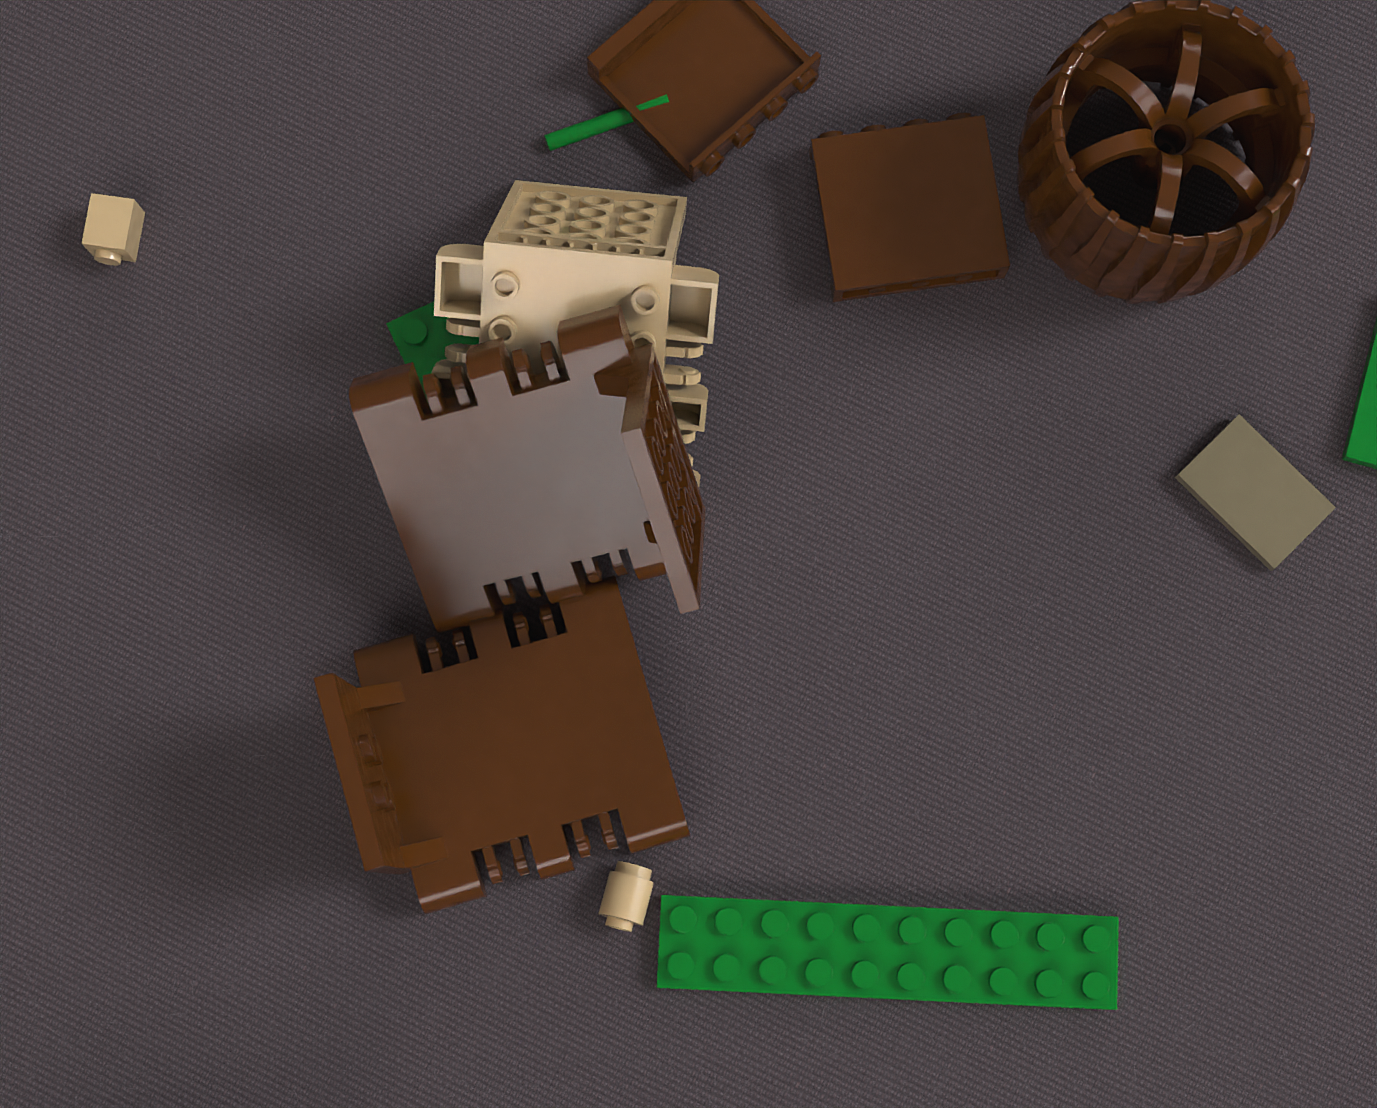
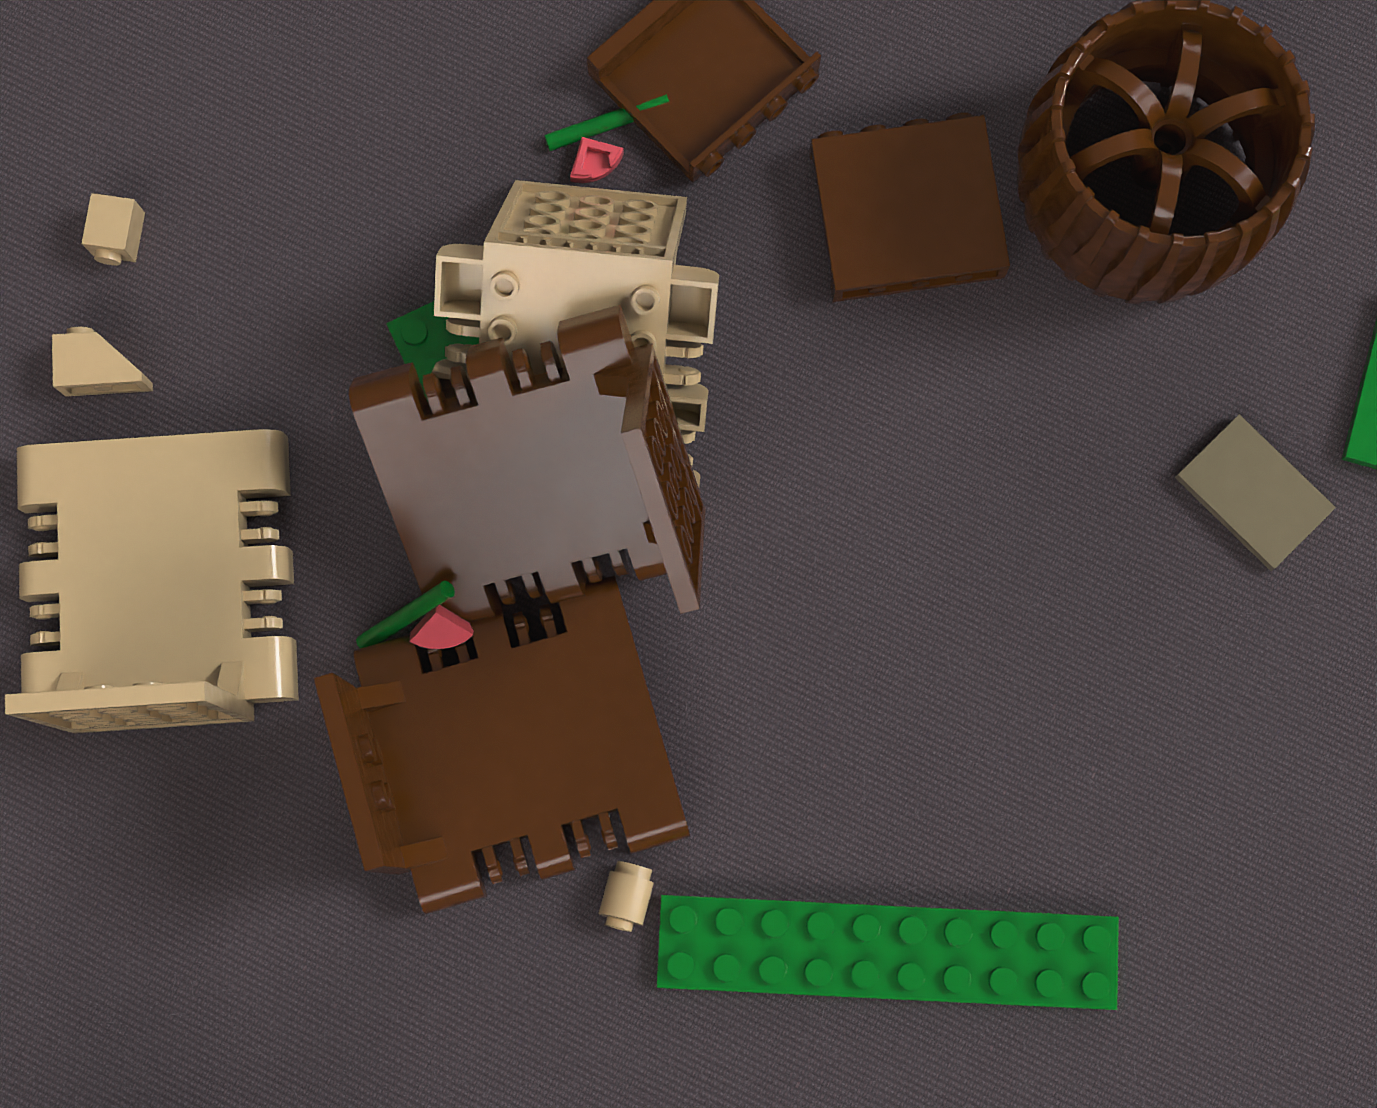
none -> tan bracket [5,429,299,733]
none -> tan slope [52,327,153,396]
none -> green bar [356,581,455,648]
none -> coral tile [409,605,474,649]
none -> coral tile [570,137,624,183]

